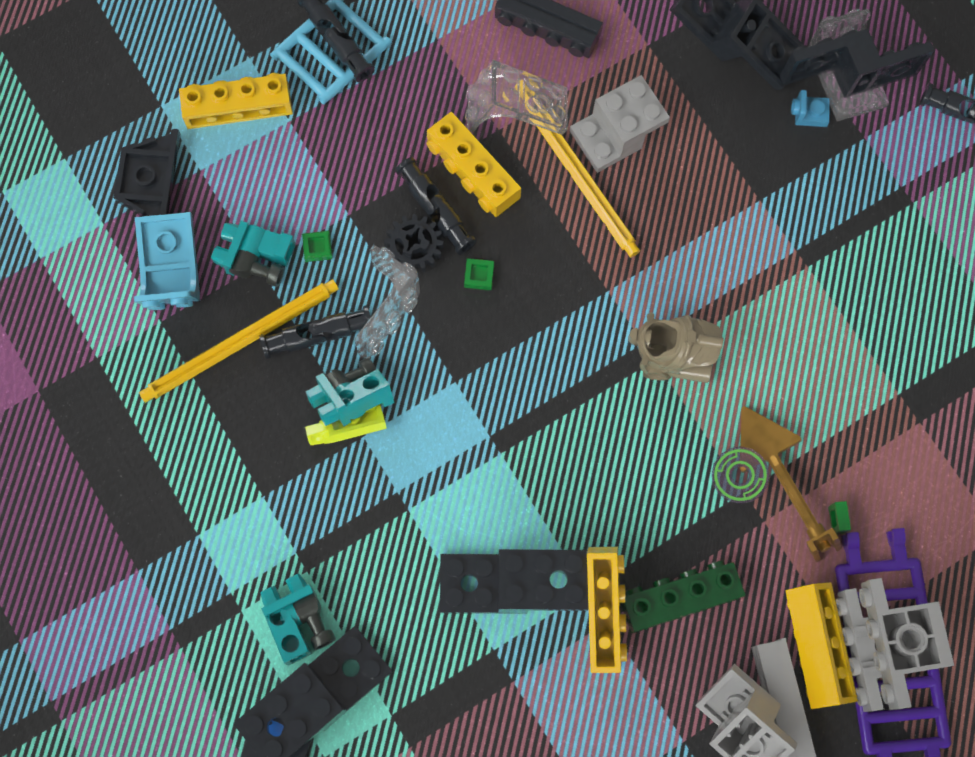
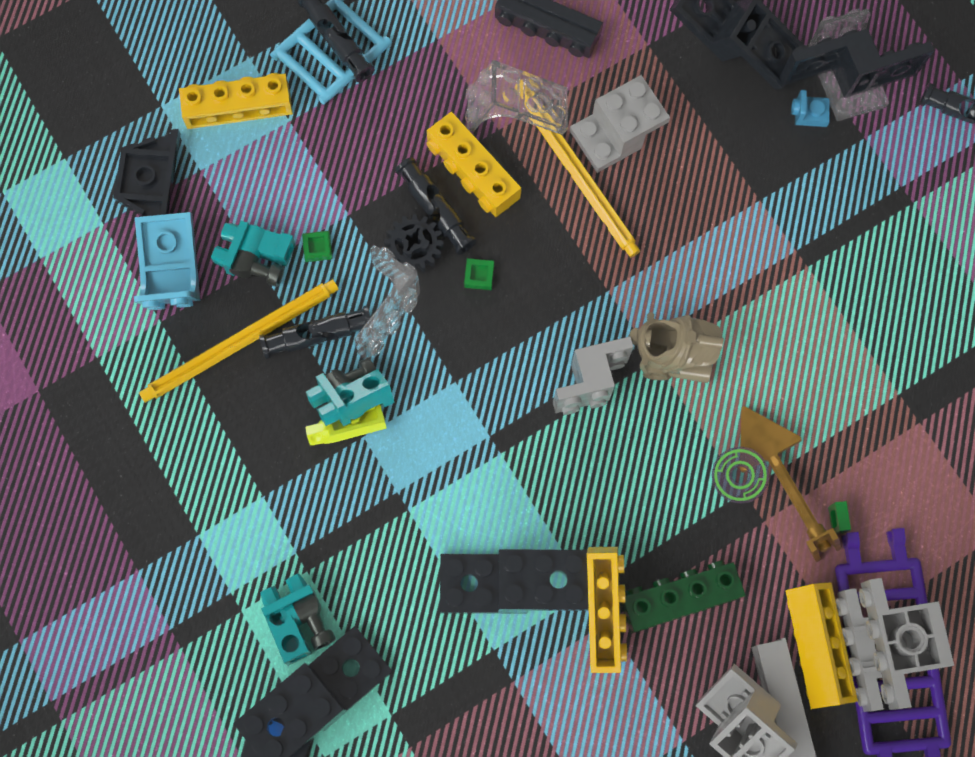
none -> light grey bracket [553,337,633,415]

